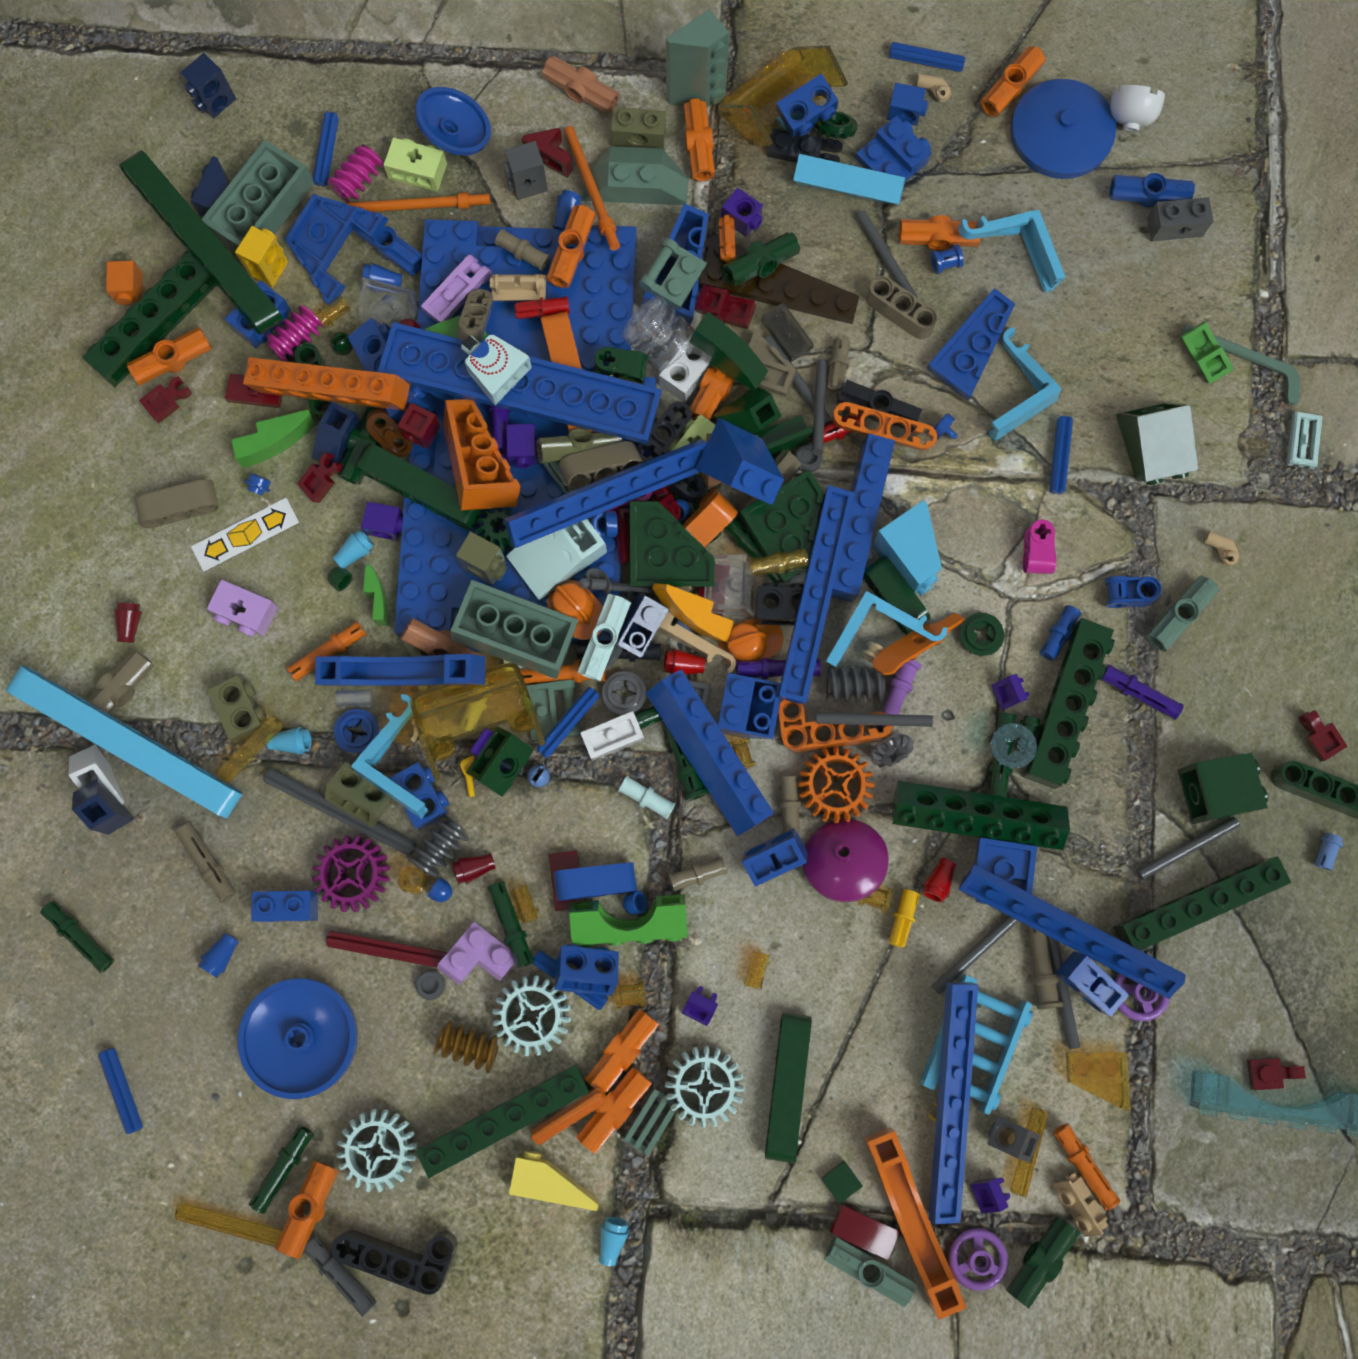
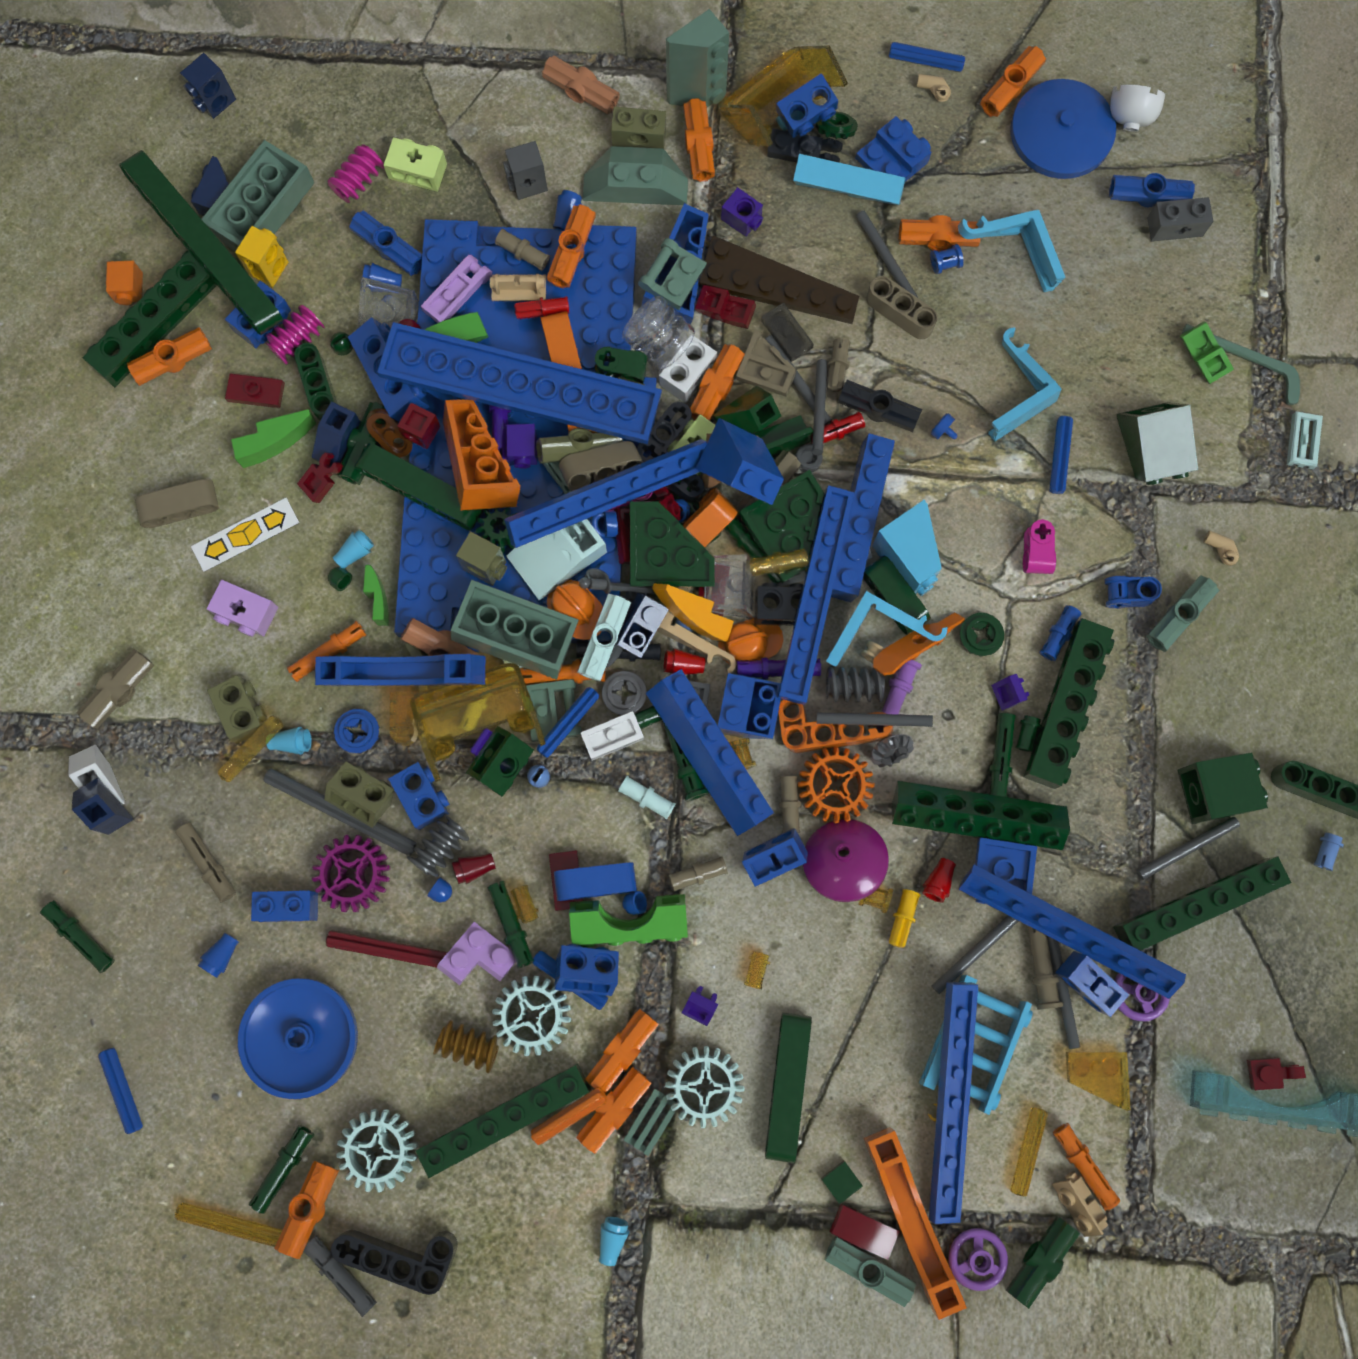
medium azure beam [5,665,243,819] -> none
dark red cone [113,603,142,643] -> none
dark red plate [139,376,192,424] -> none
orange brick [243,357,410,411] -> none
blue plate [244,473,271,496] -> none
blue wing [285,194,389,306] -> none
blue axle [313,111,339,187] -> none
clear yellow pin [315,296,351,328] -> none
clear pin [335,688,372,710] -> none
orange bar [344,192,491,212] -> none
medium azure hinge [351,694,428,819] -> none
dark purple brick [361,501,403,541] -> none
clear yellow bush [398,867,428,894] -> none
blue dish [414,87,491,156] -> none
dark grey tile [416,970,446,1000] -> none
dark tan beam [458,289,493,341] -> none
yellow hand [460,756,475,797] -> none
light aqua torso [461,334,531,405] -> none
light yellow slope [509,1150,600,1211] -> none
dark red slope [521,128,573,178] -> none
orange bar [564,126,620,251] -> none
clear yellow bush [615,981,646,1009] -> none
dark green slope [689,312,768,392] -> none
orange axle [718,215,736,263] -> none
dark green piece [722,232,800,287] -> none
orange beam [832,402,937,451] -> none
blue brick [887,83,928,126] -> none
blue wing [927,288,1015,401] -> none
dark purple tile [970,1178,1011,1214] -> none
dark grey brick [987,1116,1041,1163] -> none
clear light blue gear [990,723,1037,769] -> none
dark purple pin [1101,664,1184,720] -> none
dark red plate [1298,710,1348,762] -> none

